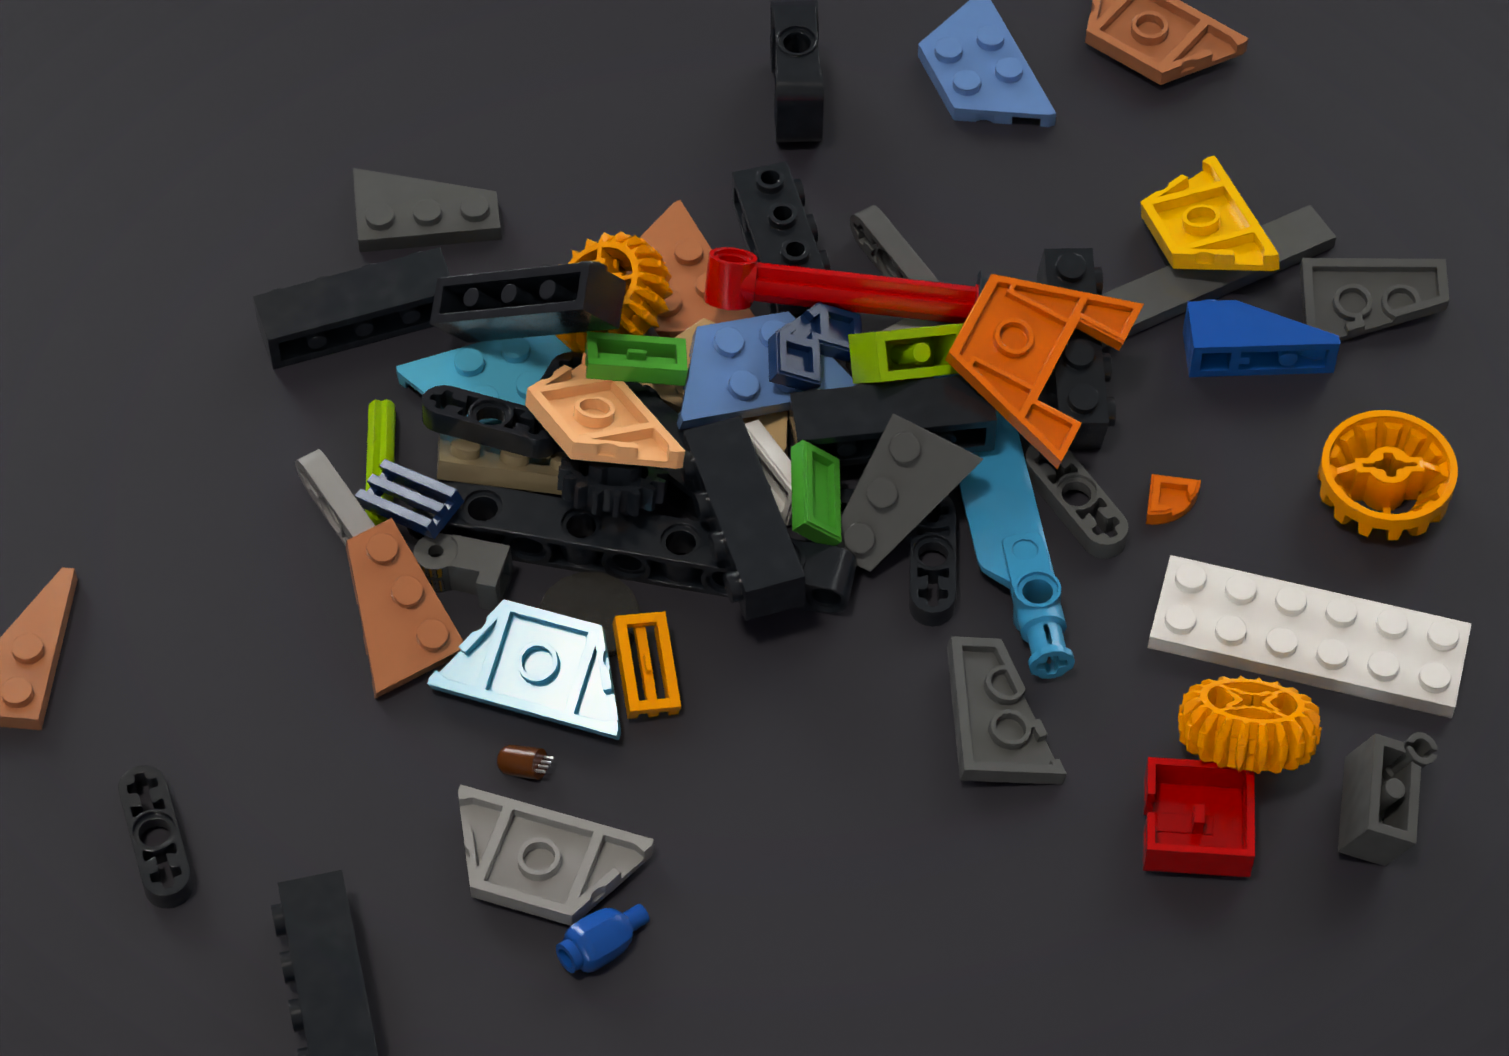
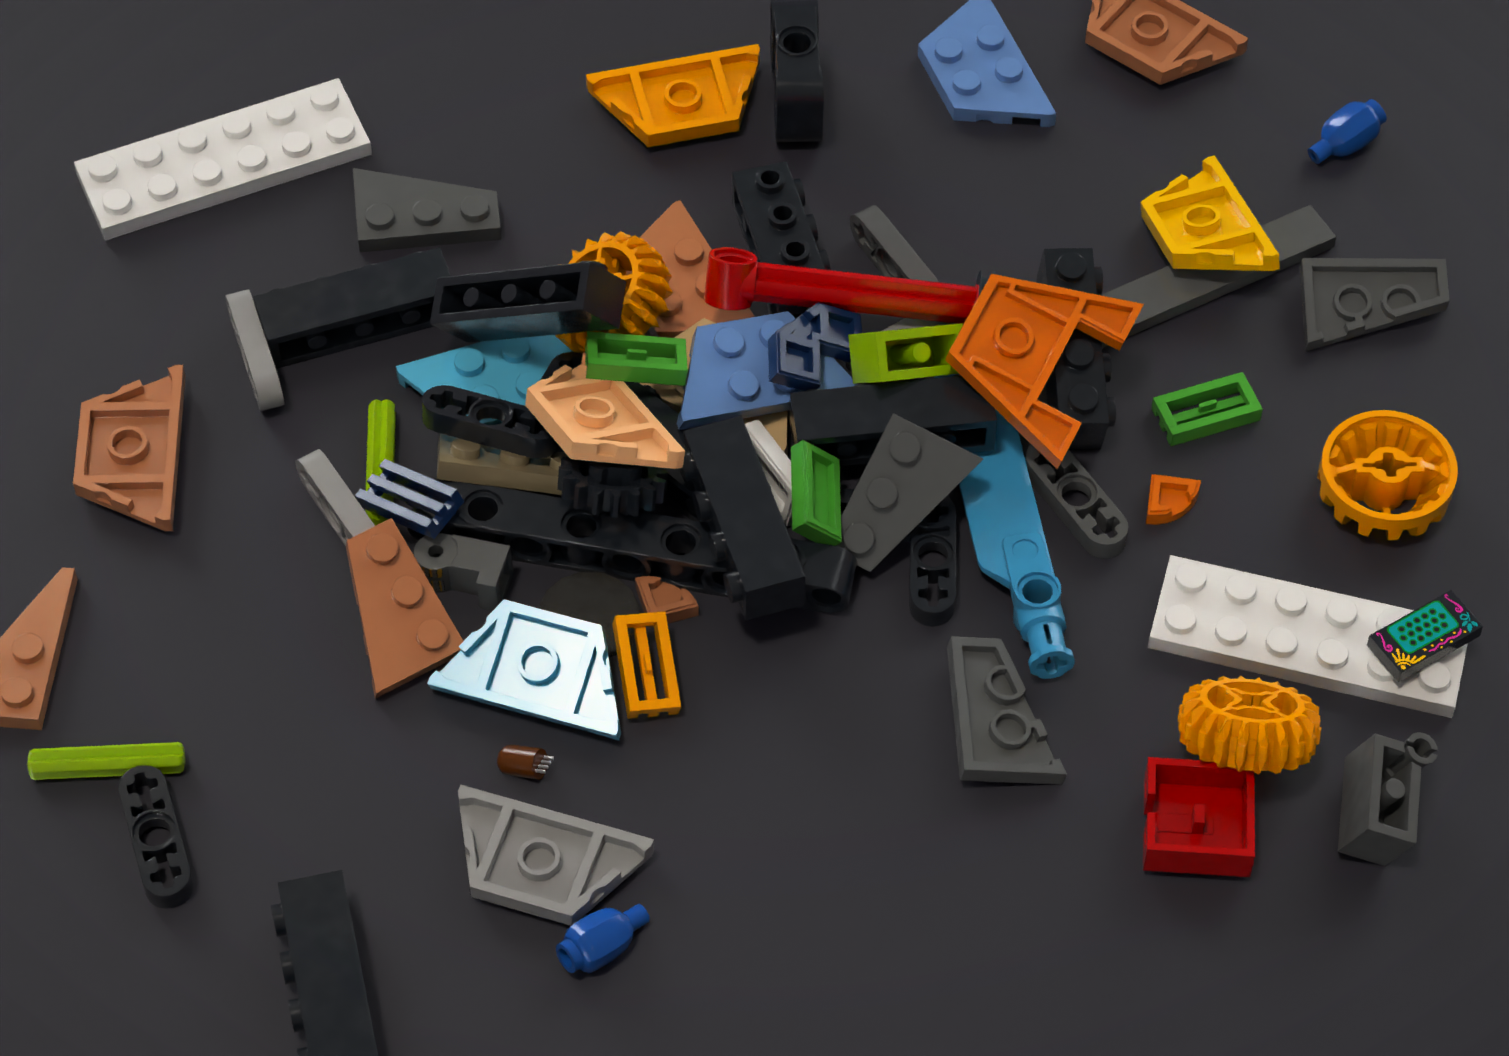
blue slope [1183,299,1340,377] -> none
none -> lime axle [27,742,186,780]
none -> nougat wing [73,365,186,531]
none -> white plate [74,78,372,241]
none -> light grey beam [225,289,285,411]
none -> light orange wing [586,44,760,147]
none -> nougat tile [635,576,699,628]
none -> bright green tile [1151,372,1263,447]
none -> blue plant [1307,99,1387,164]
none -> tile [1367,590,1483,682]

